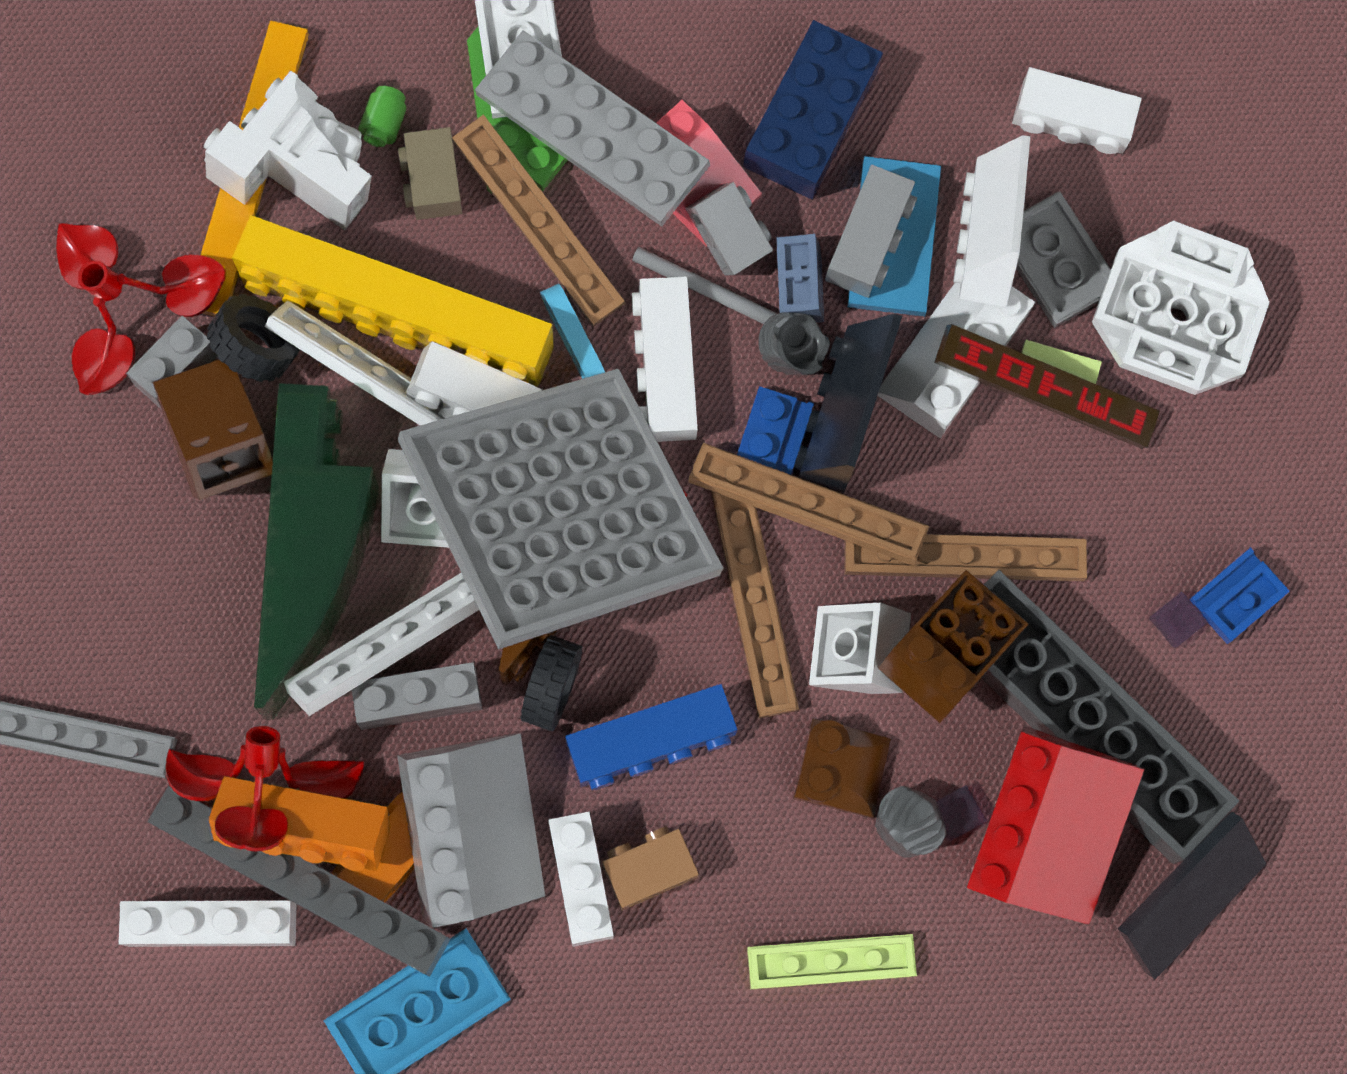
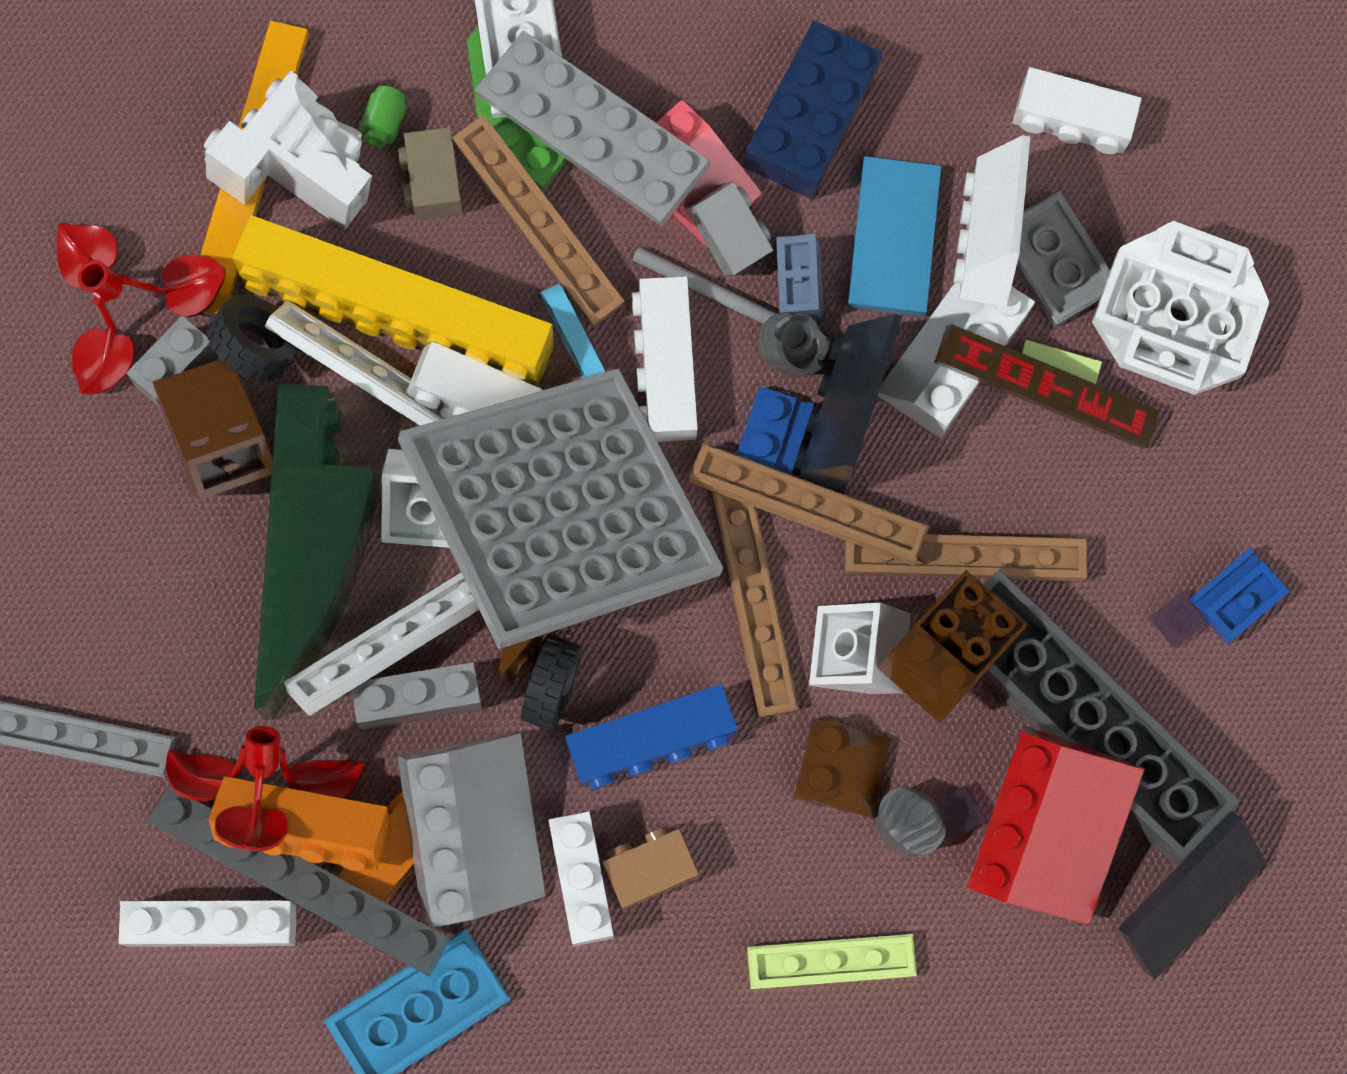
light grey brick [825,164,918,298] -> none

